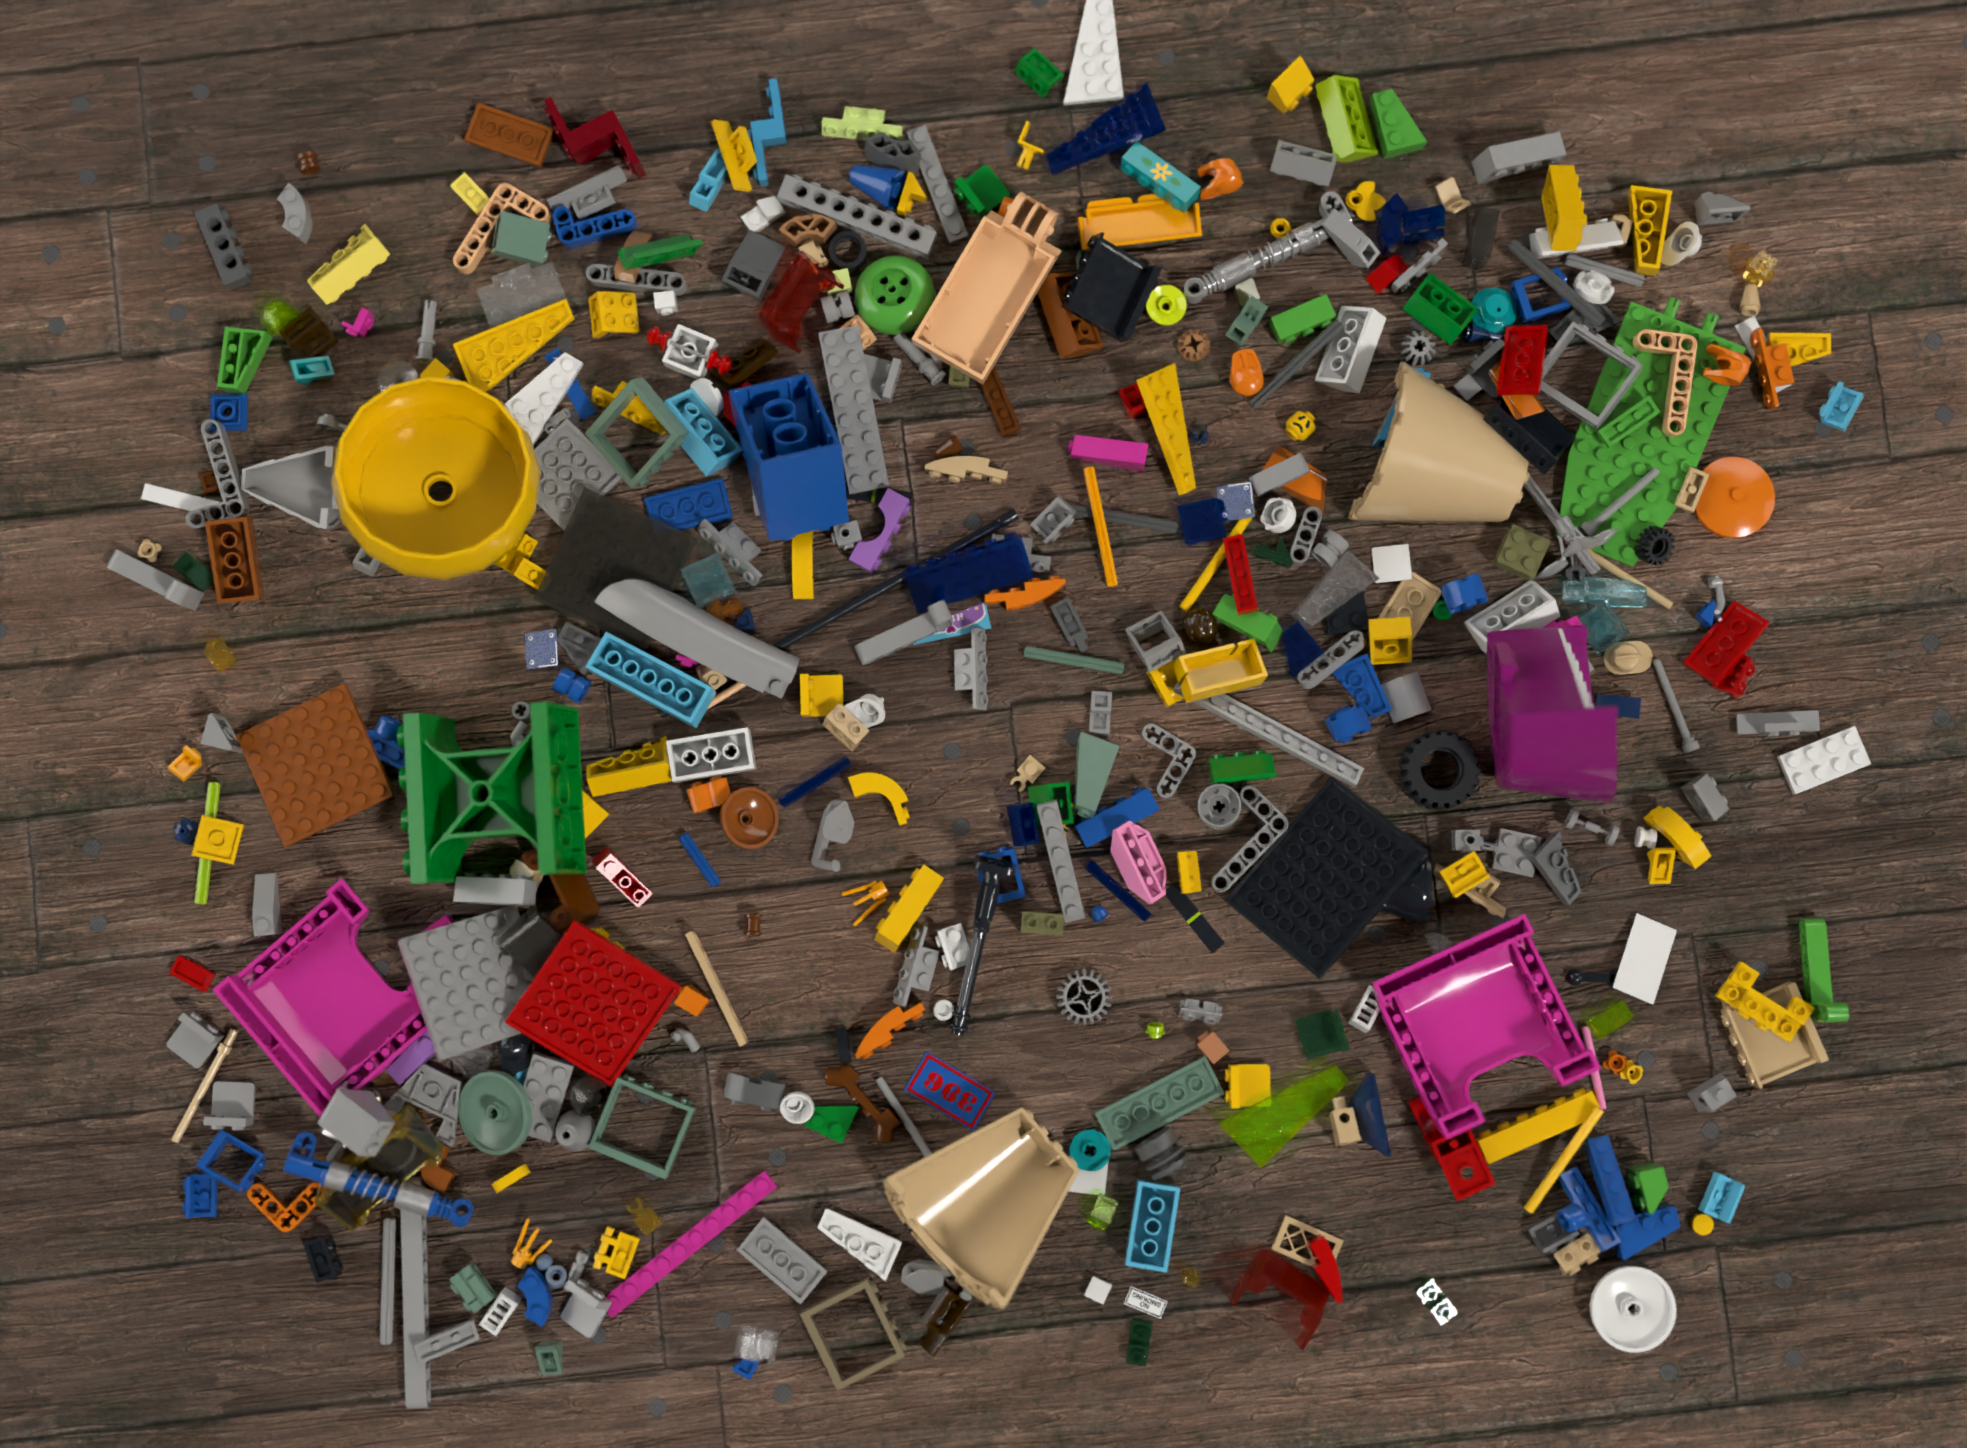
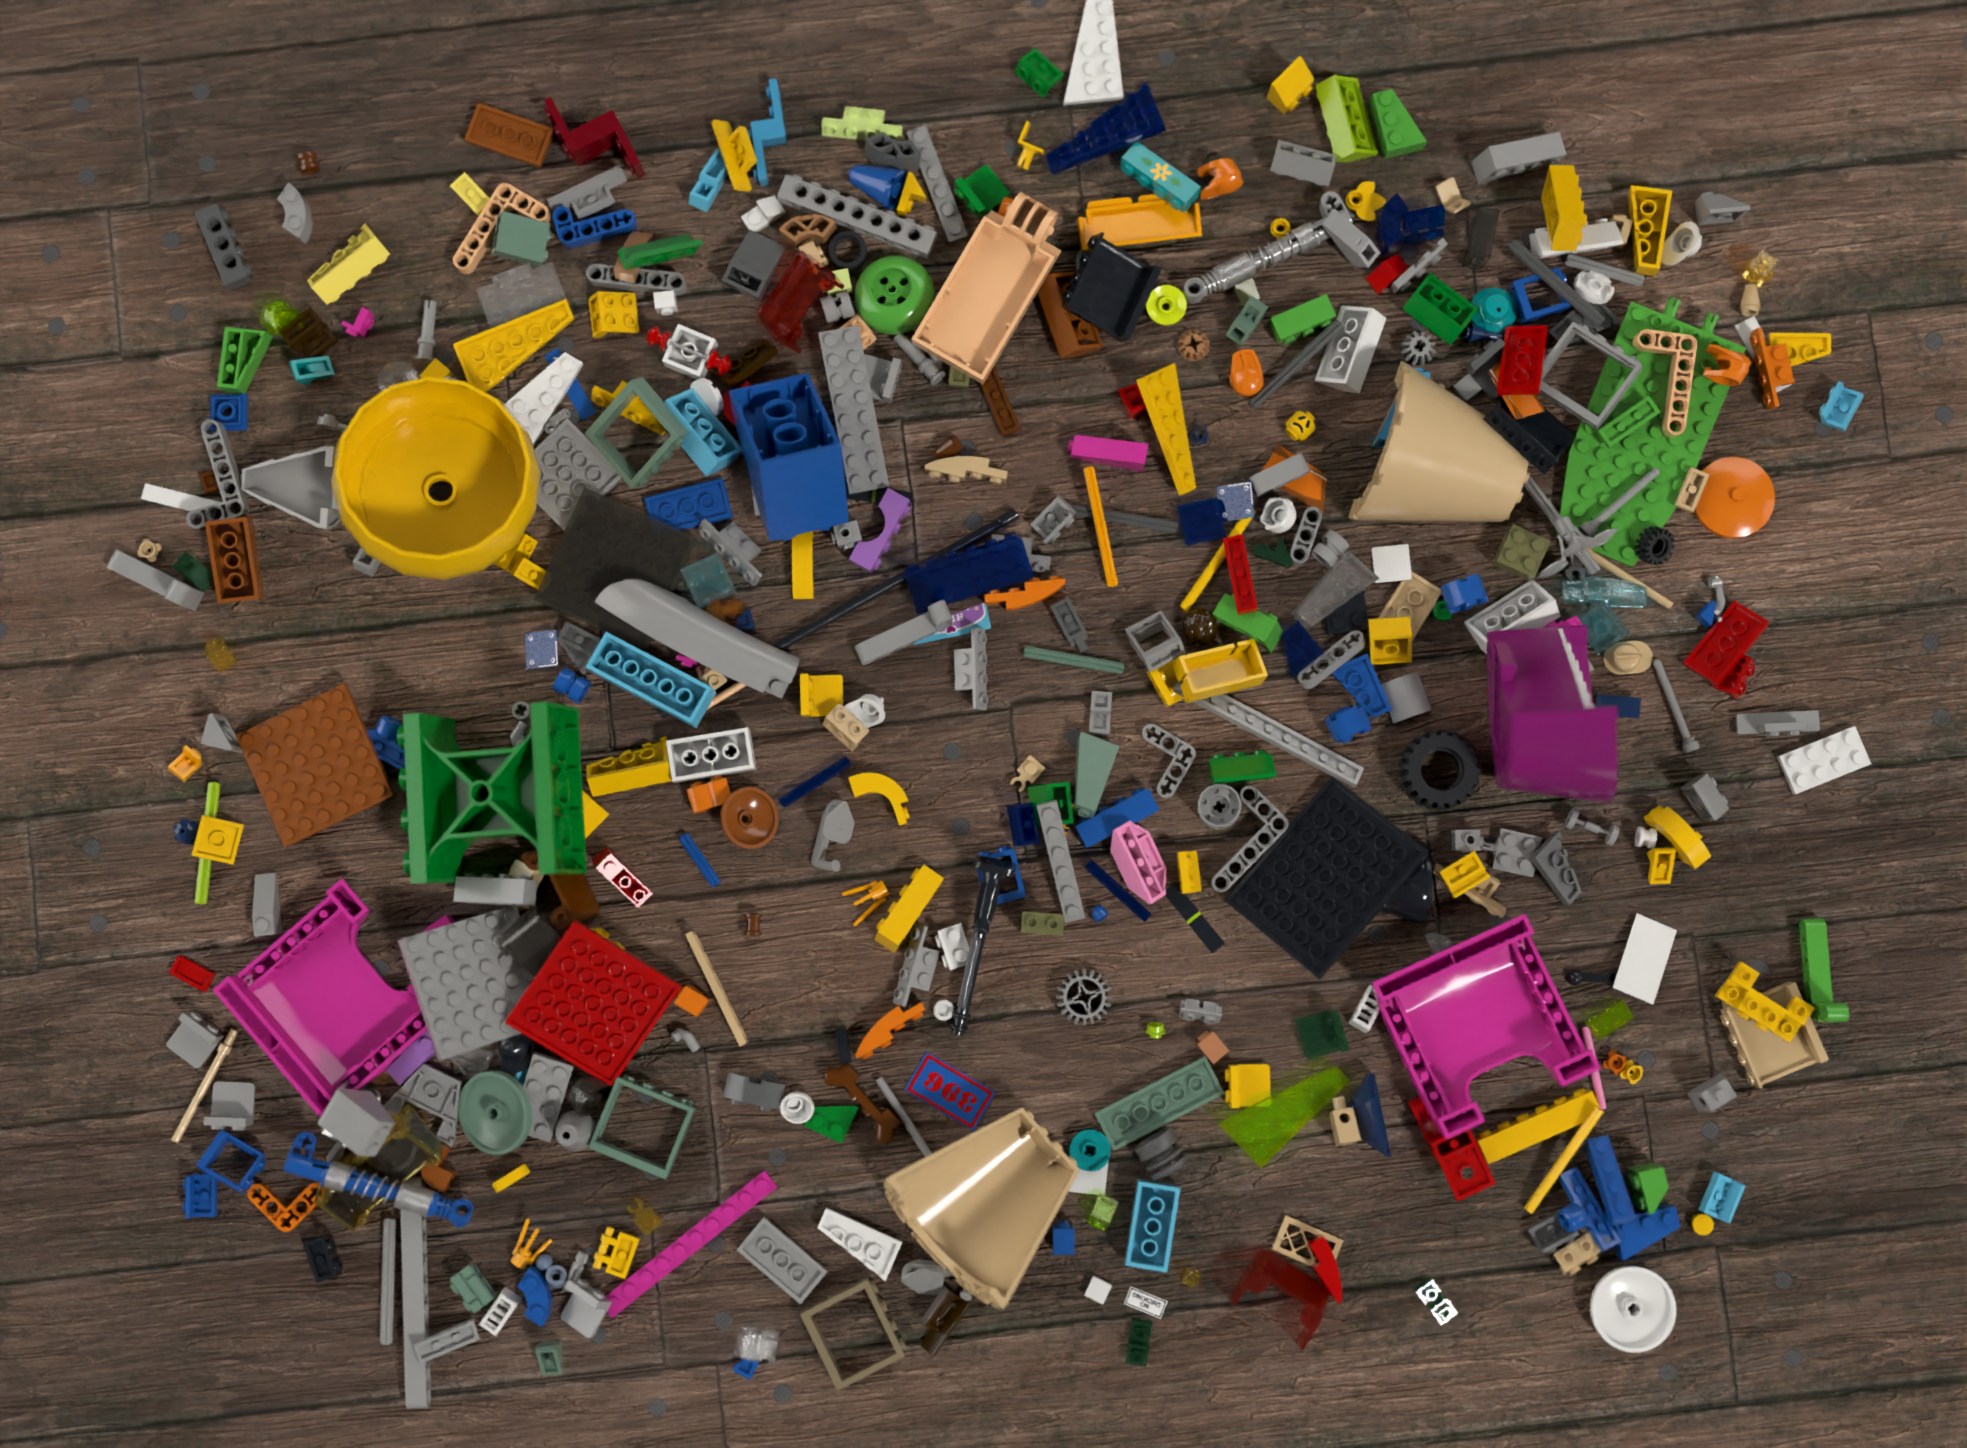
none -> blue brick [1052,1220,1075,1255]

